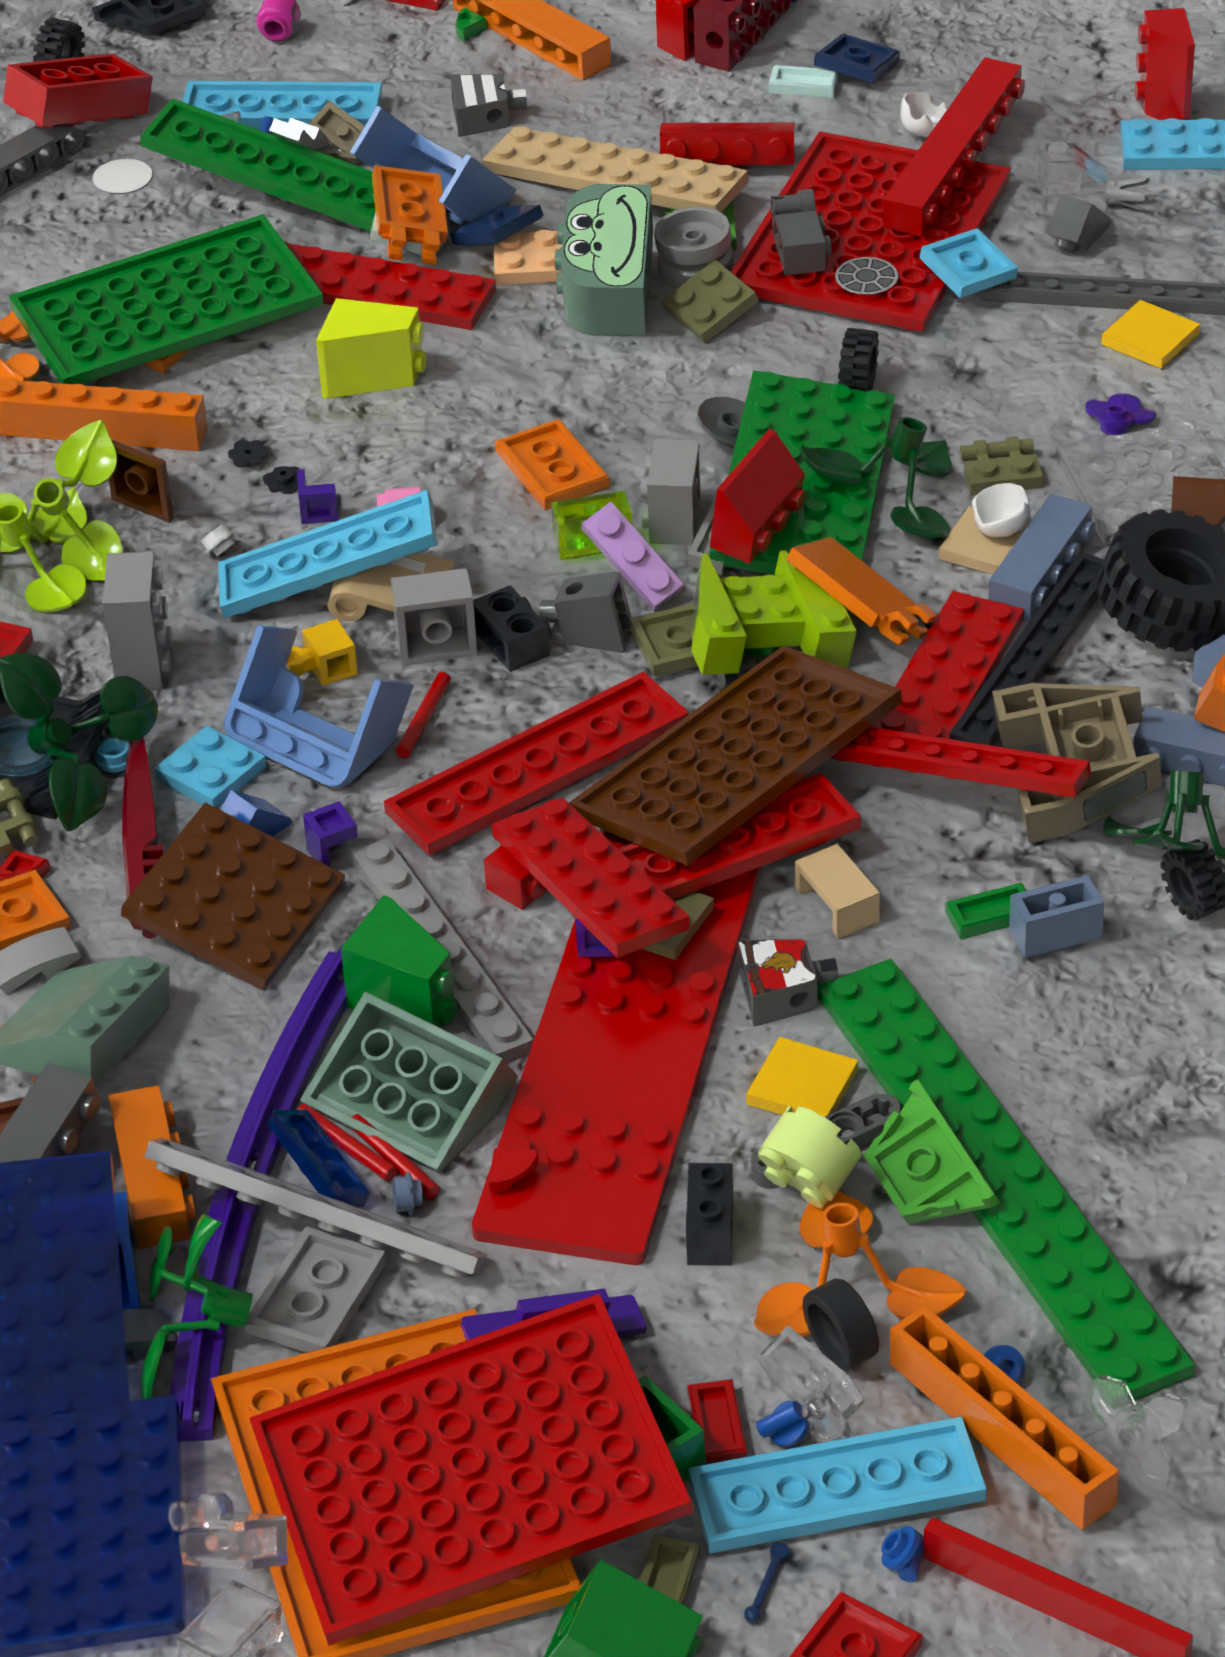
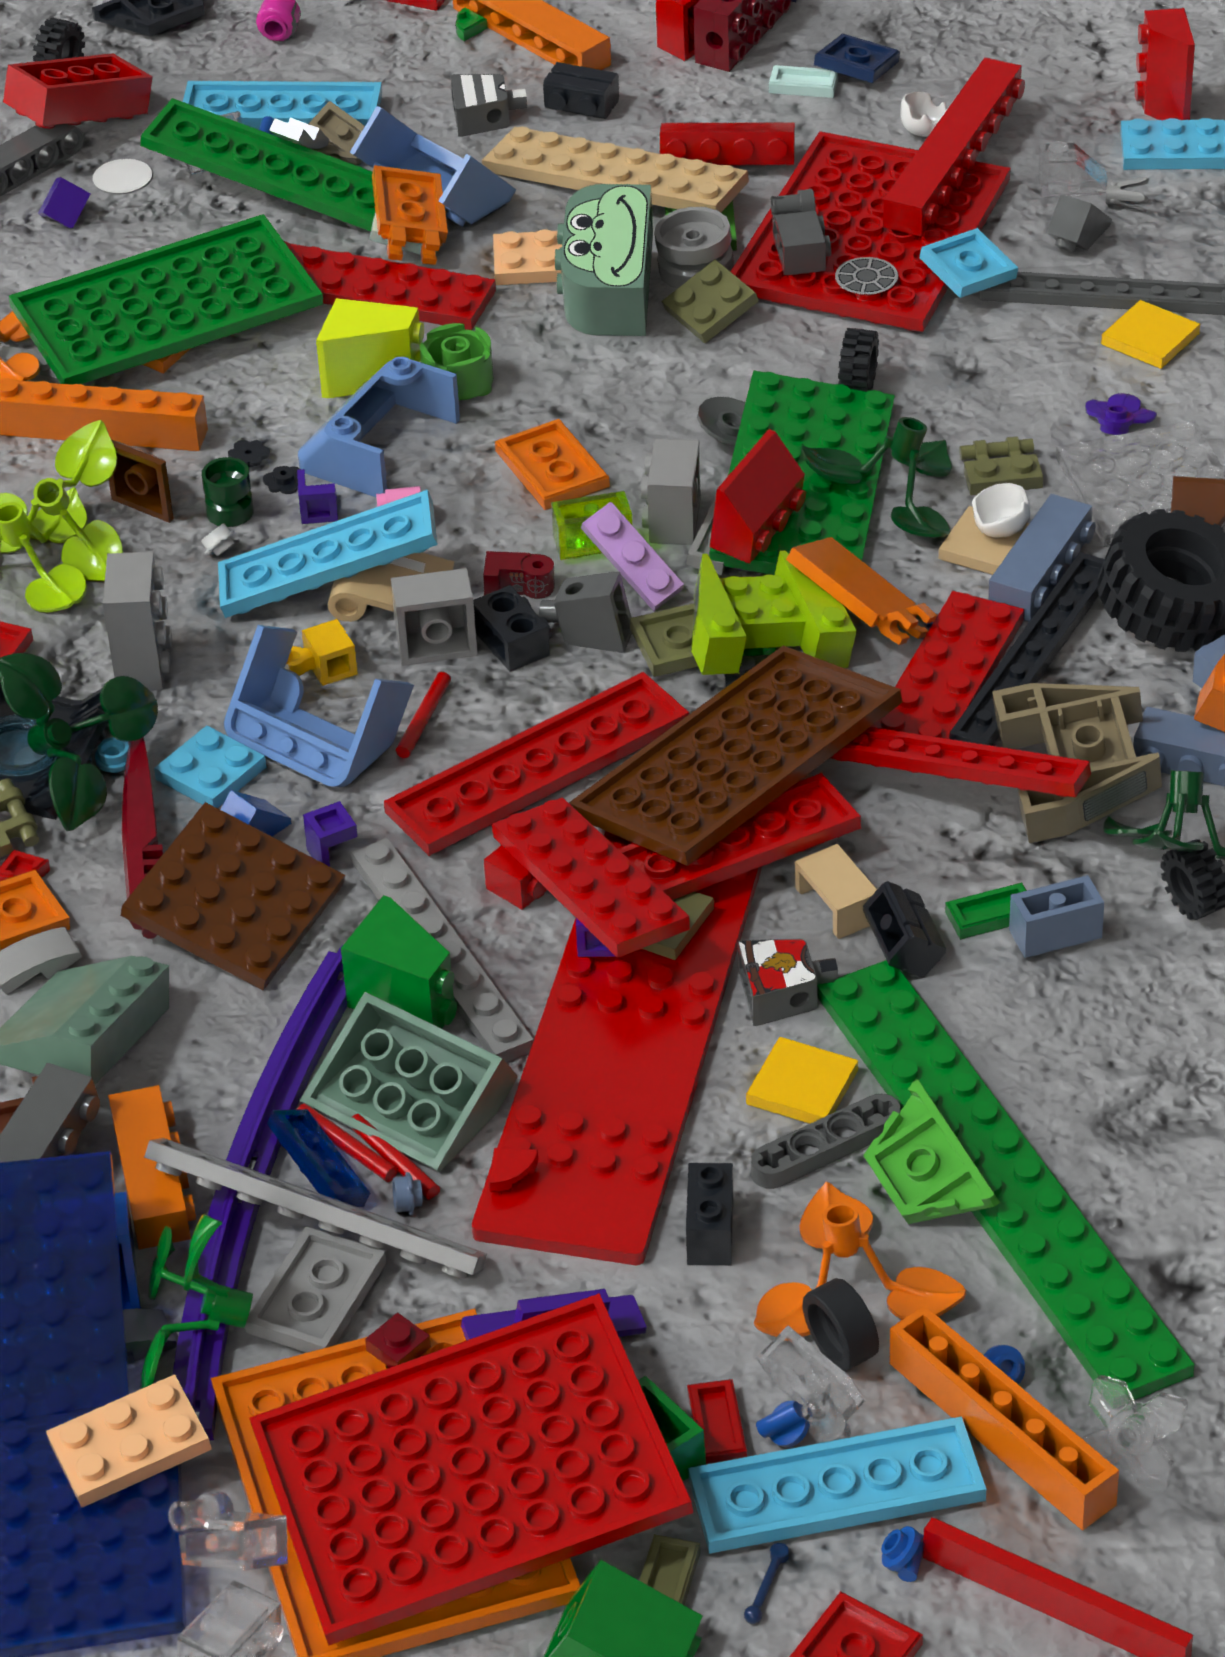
dark blue plate [449,204,544,245] -> none
yellowish green brick [758,1106,862,1208] -> none
none -> dark purple panel [38,177,91,228]
none -> light nougat plate [46,1374,212,1508]
none -> dark green wheel [202,457,254,527]
none -> medium blue windscreen [298,357,460,497]
none -> dark red plate [365,1312,431,1368]
none -> bright green brick [420,323,494,400]
none -> dark red leg [483,551,555,599]
none -> black brick [543,62,619,119]
none -> black brick [863,881,946,977]

